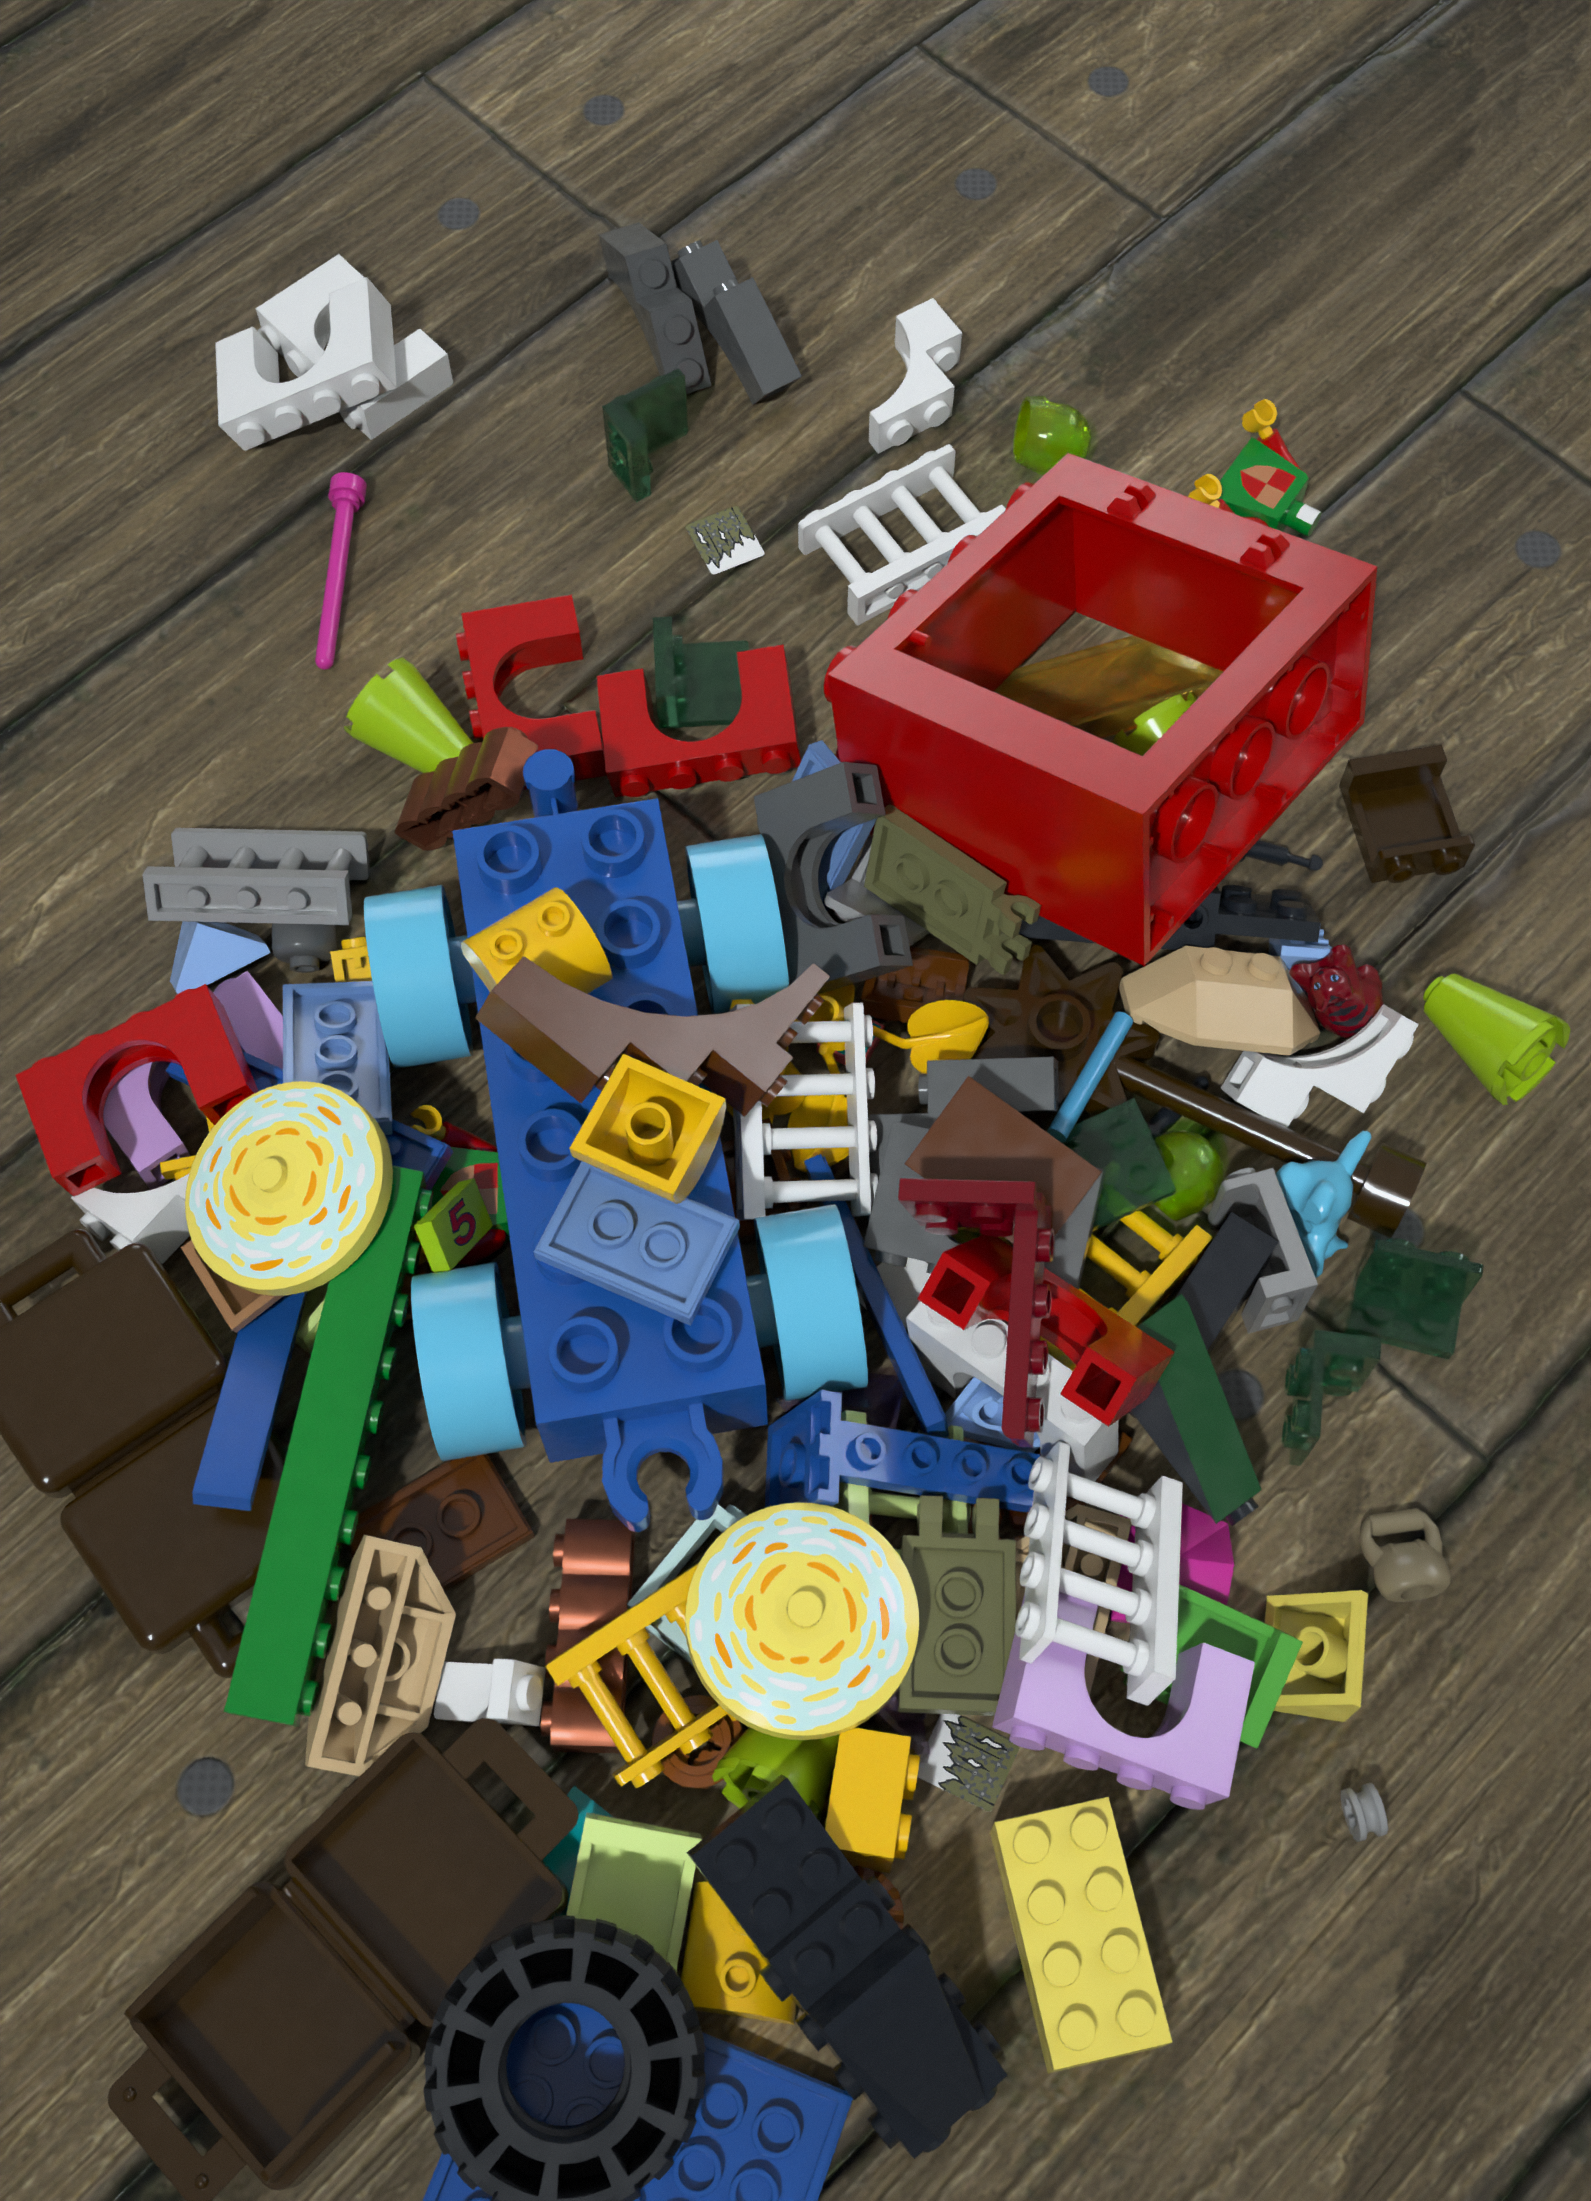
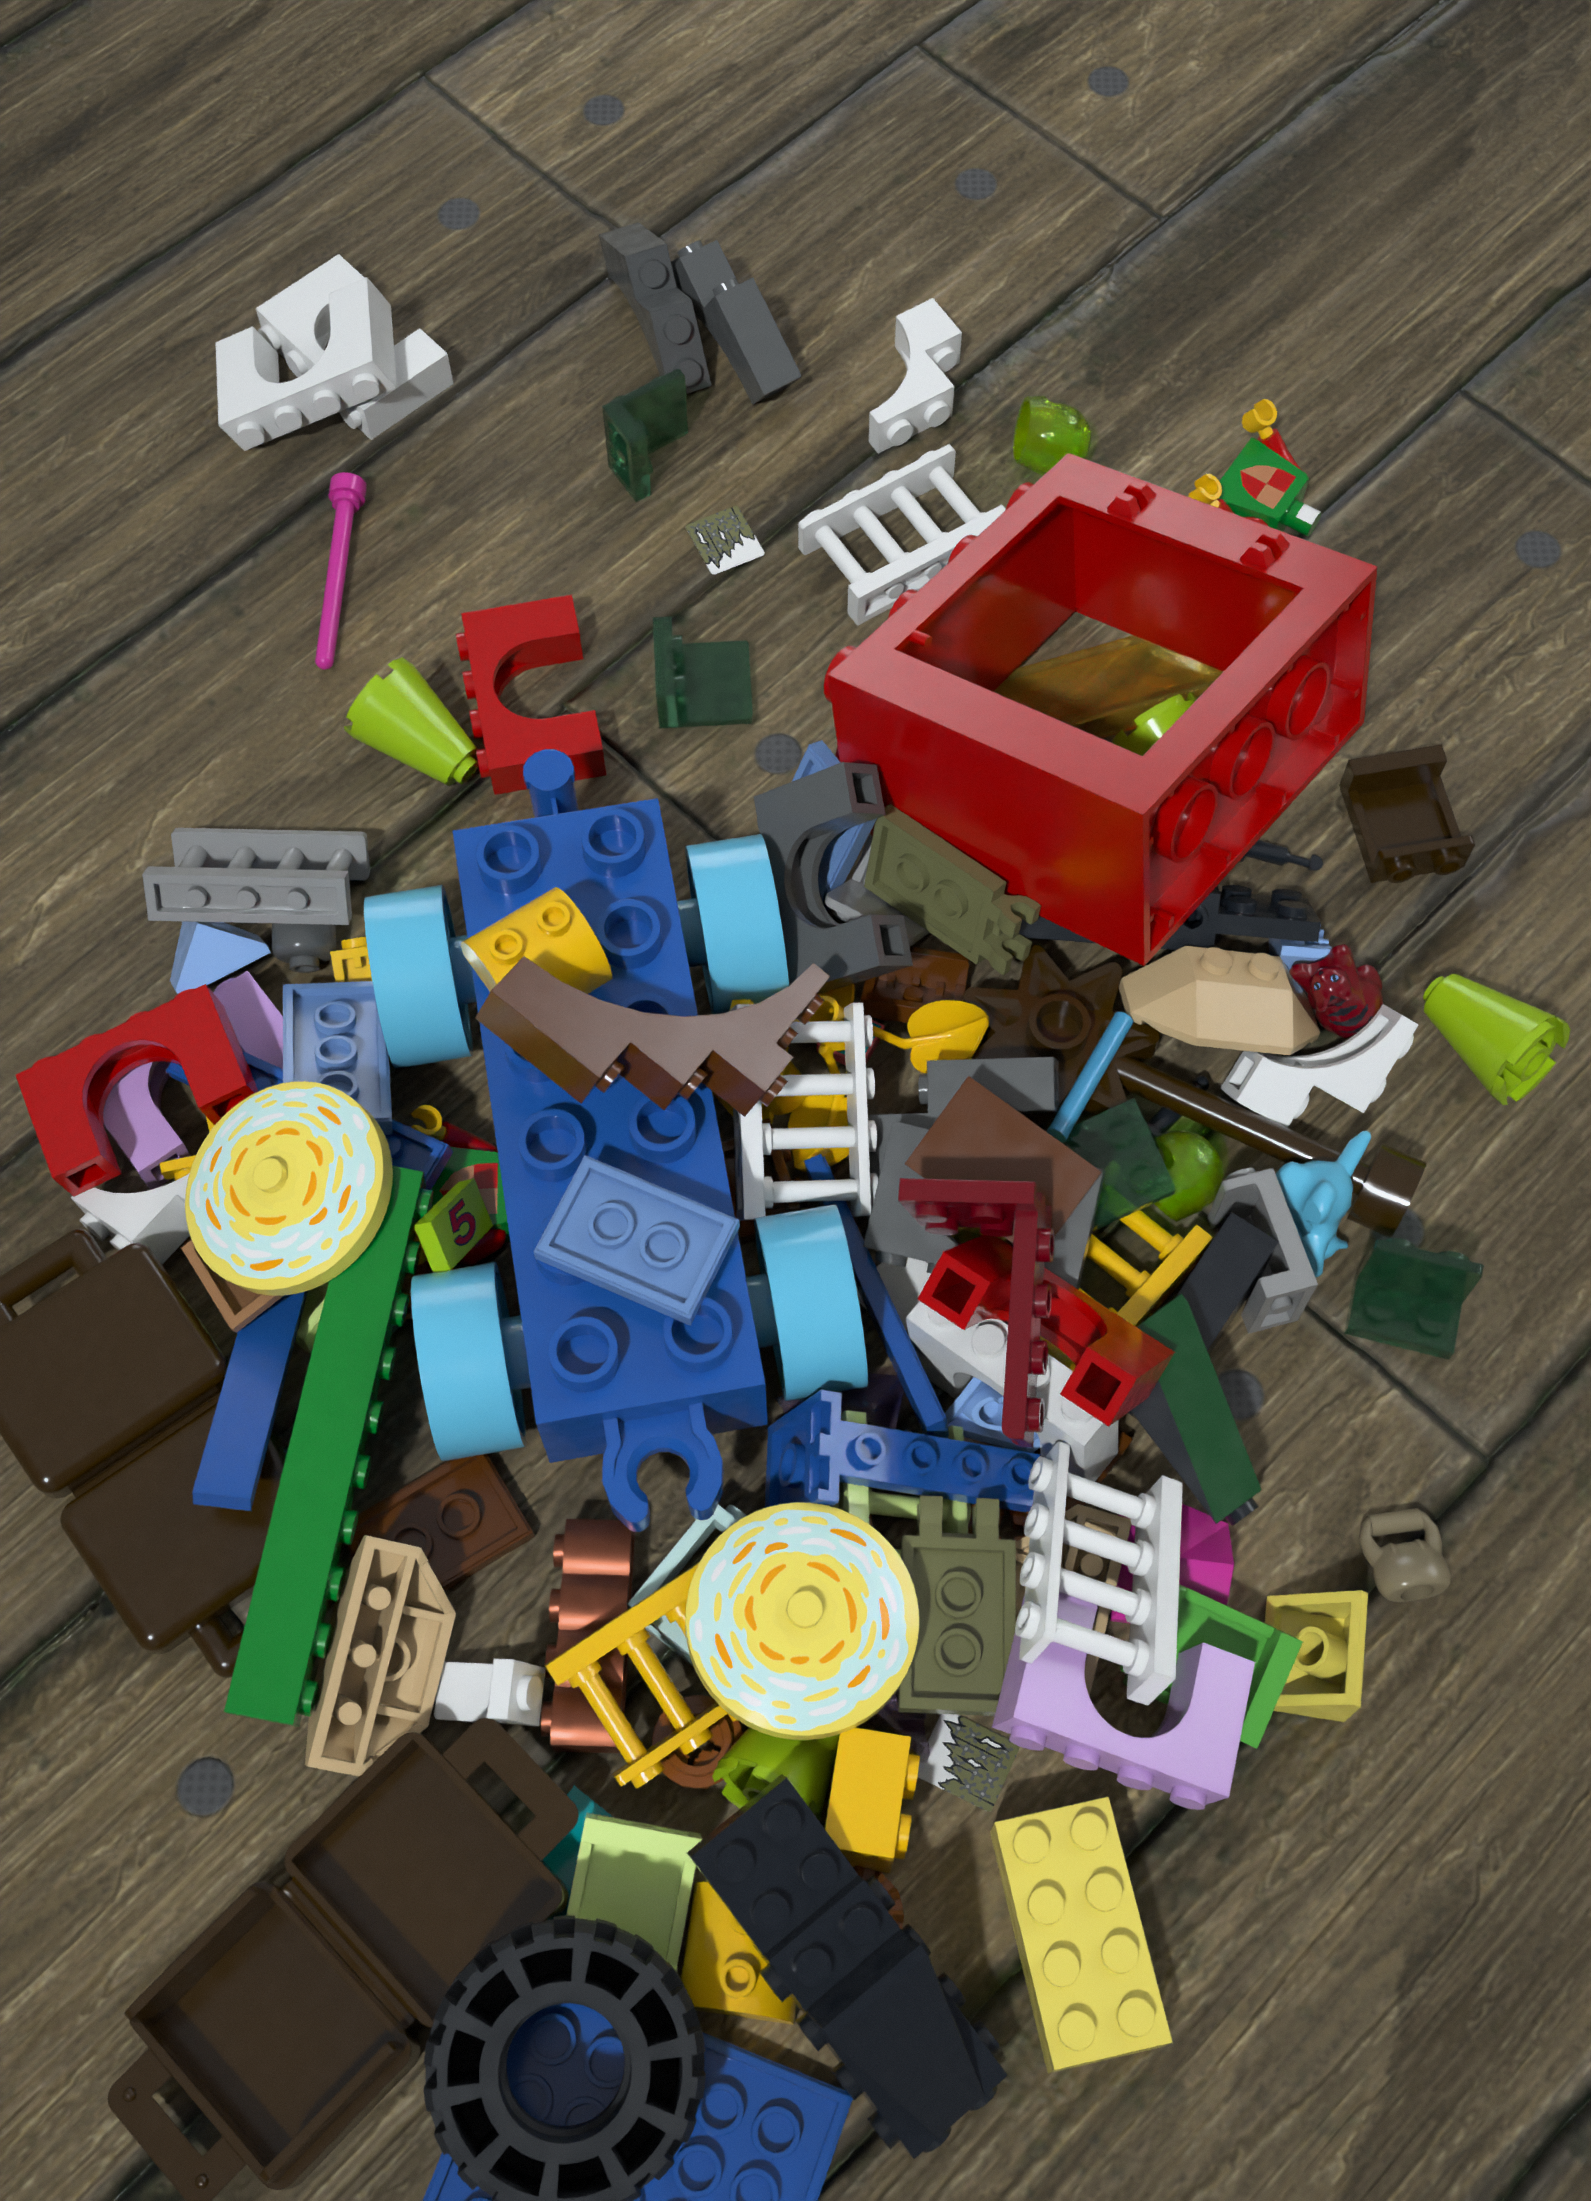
copper brick [395,727,538,850] -> none
yellow brick [569,1054,726,1204] -> none
red arch [597,644,802,797] -> none
clear green bracket [1281,1330,1381,1466] -> none
light grey bush [1340,1782,1388,1842] -> none

